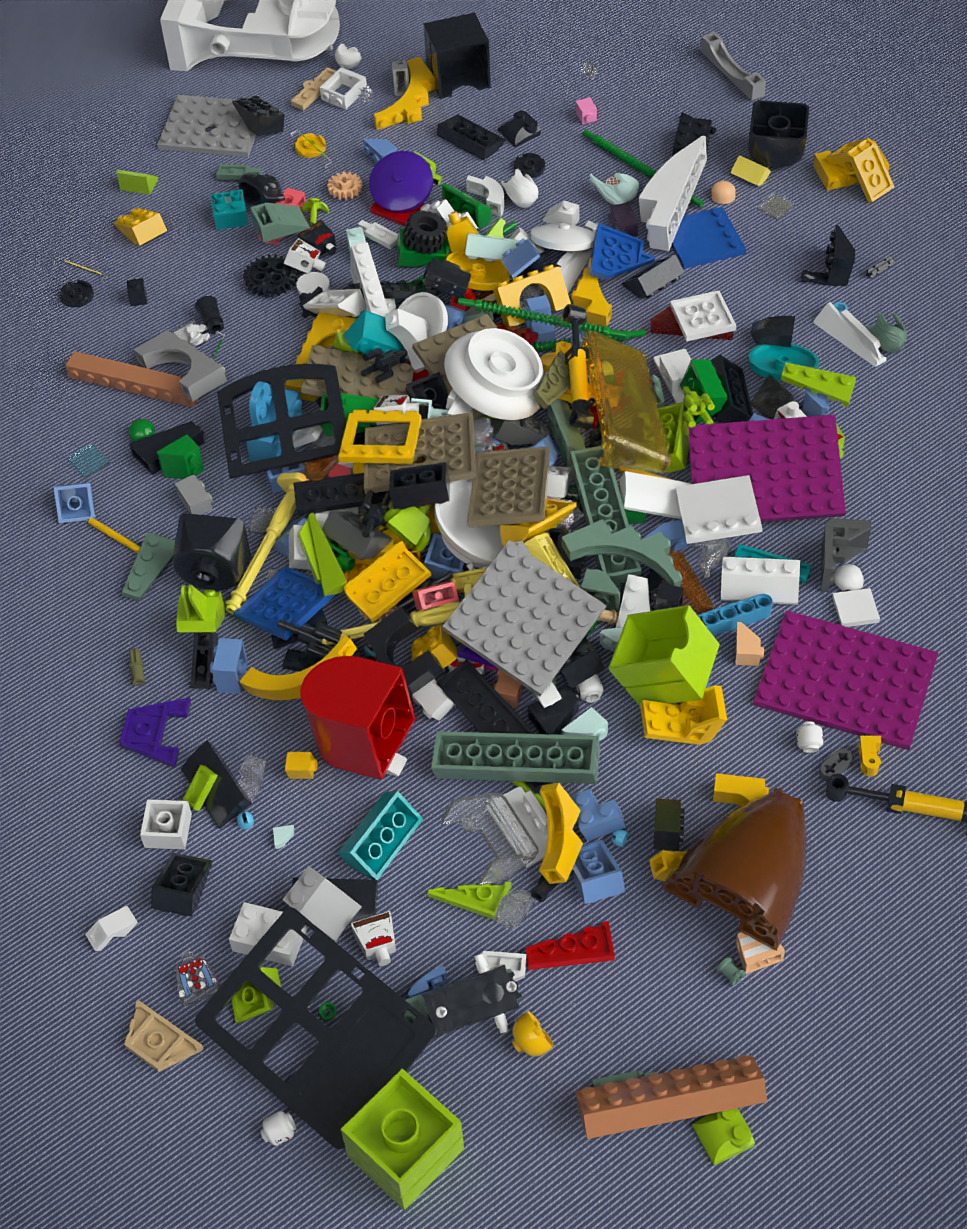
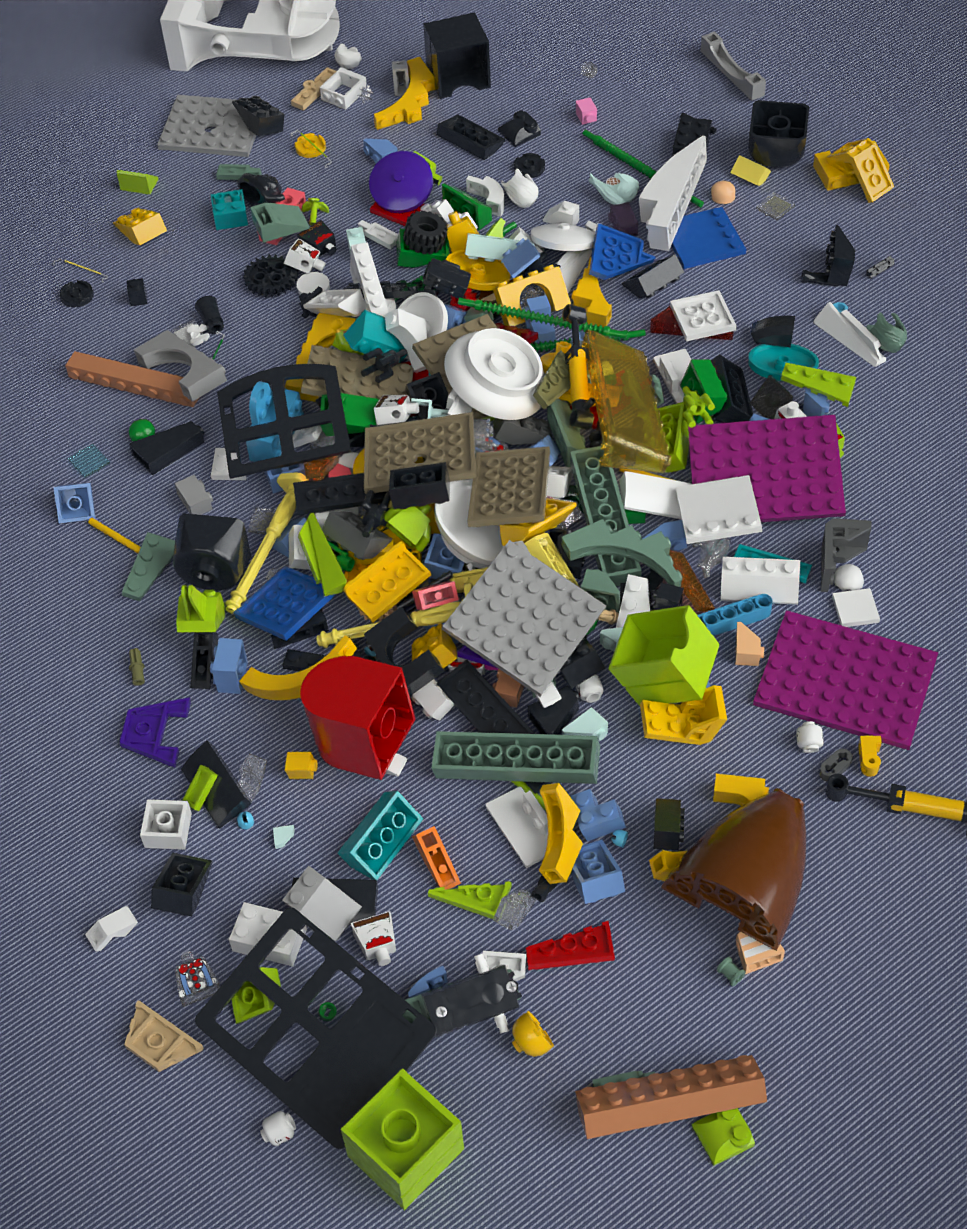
green slope [157,435,204,479] -> none
black plant [277,619,342,658] -> none
light nougat gear [327,171,363,200] -> none
yellow hinge [338,410,422,464] -> none
clear windscreen [440,792,539,886] -> none
none -> white wing [211,448,246,480]
none -> orange slope [412,826,461,890]

